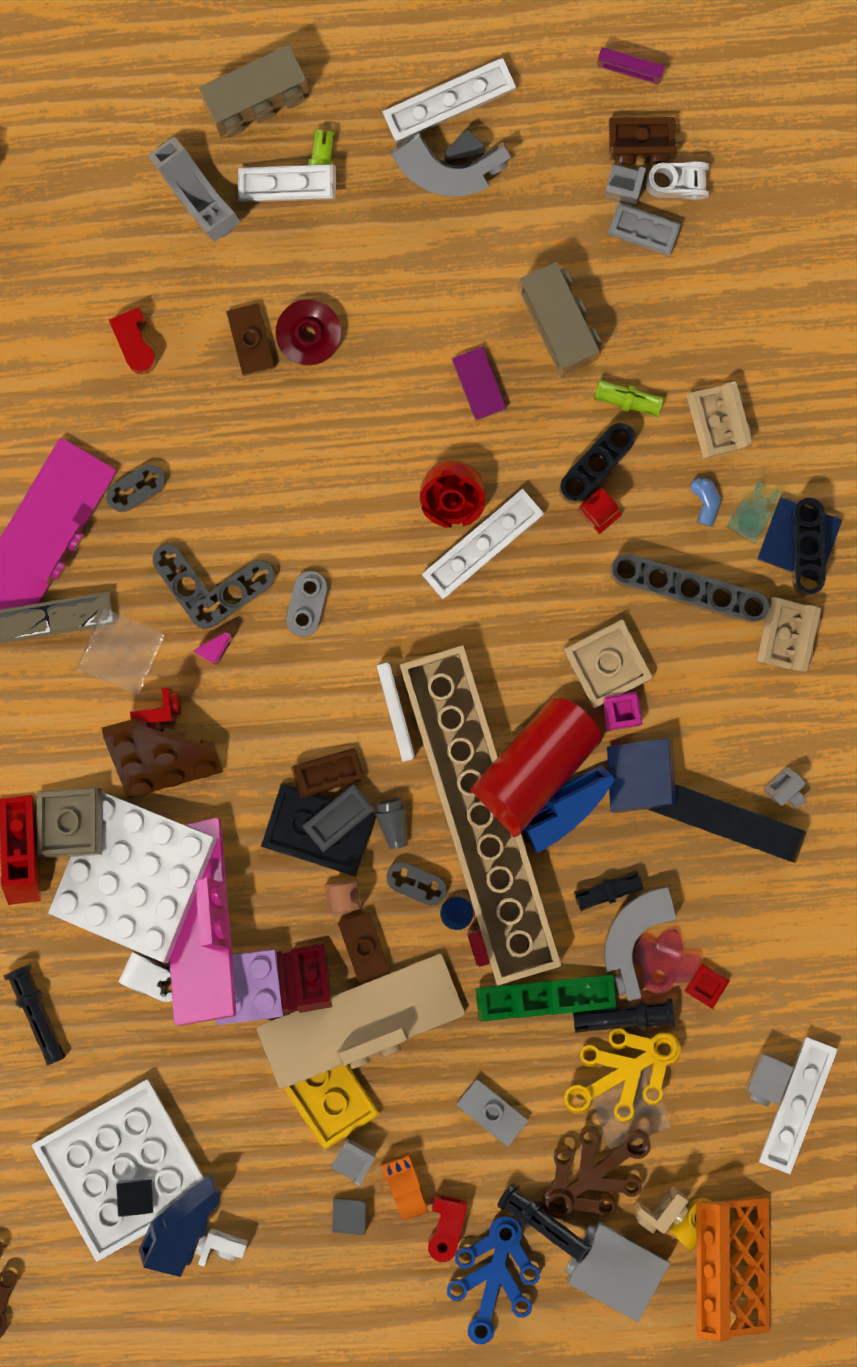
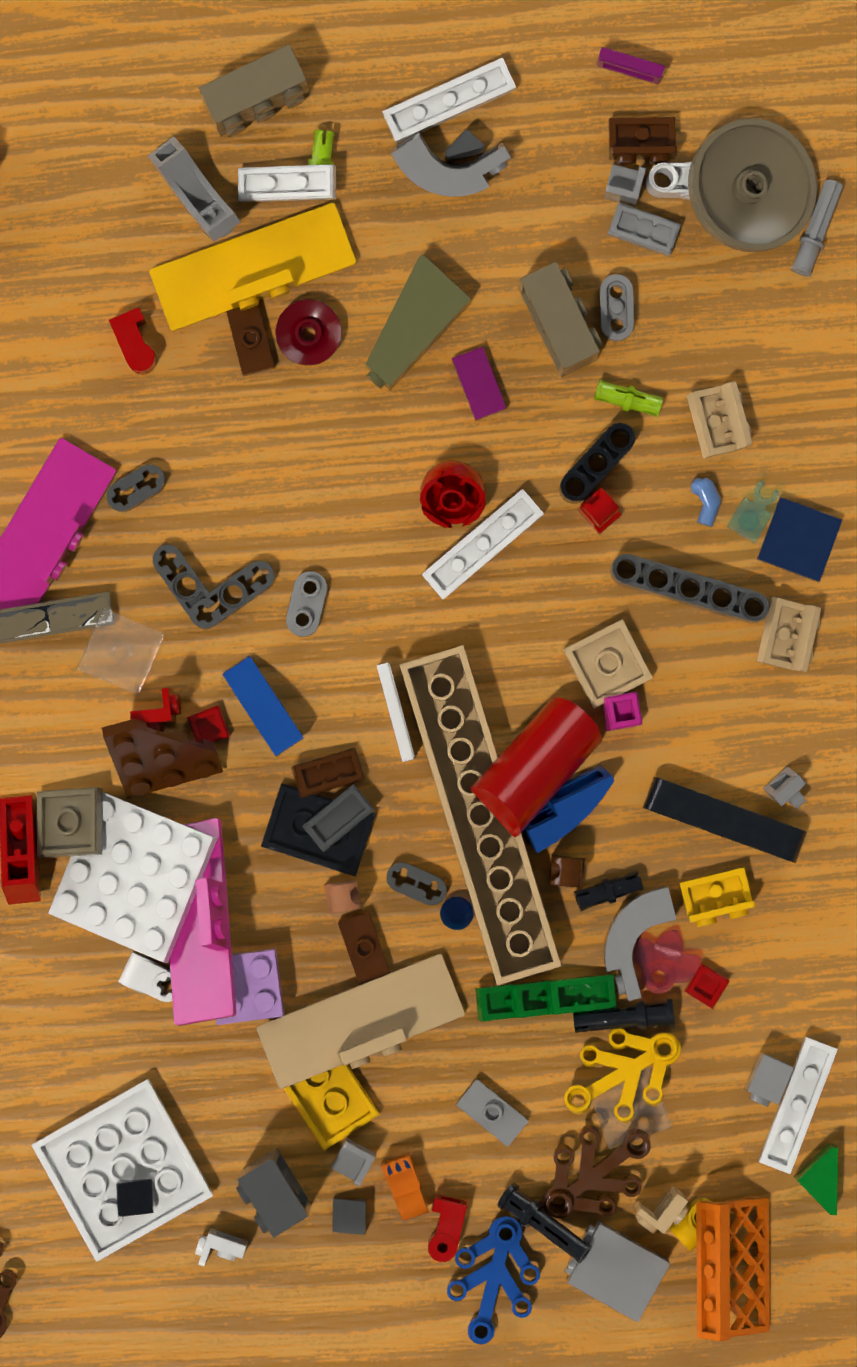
black pin [3,964,66,1065] -> none
dark blue slope [139,1175,220,1277] -> none
dark pink slope [193,632,233,665] -> none
dark red plate [277,943,333,1016] -> none
dark grey cone [374,798,408,849] -> none
dark red tile [467,927,490,967] -> none
dark blue tile [607,738,677,813] -> none
black beam [791,497,826,596] -> none
none -> yellow bracket [149,203,356,331]
none -> red tile [187,706,230,743]
none -> blue slope [222,656,304,757]
none -> dark grey brick [236,1148,312,1238]
none -> olive slope [366,254,471,390]
none -> reddish brown leg [549,854,585,888]
none -> light grey plate [599,274,634,342]
none -> yellow bracket [679,867,755,927]
none -> dark tan dish [688,118,817,252]
none -> light grey axle [791,180,843,277]
none -> green slope [794,1144,838,1215]

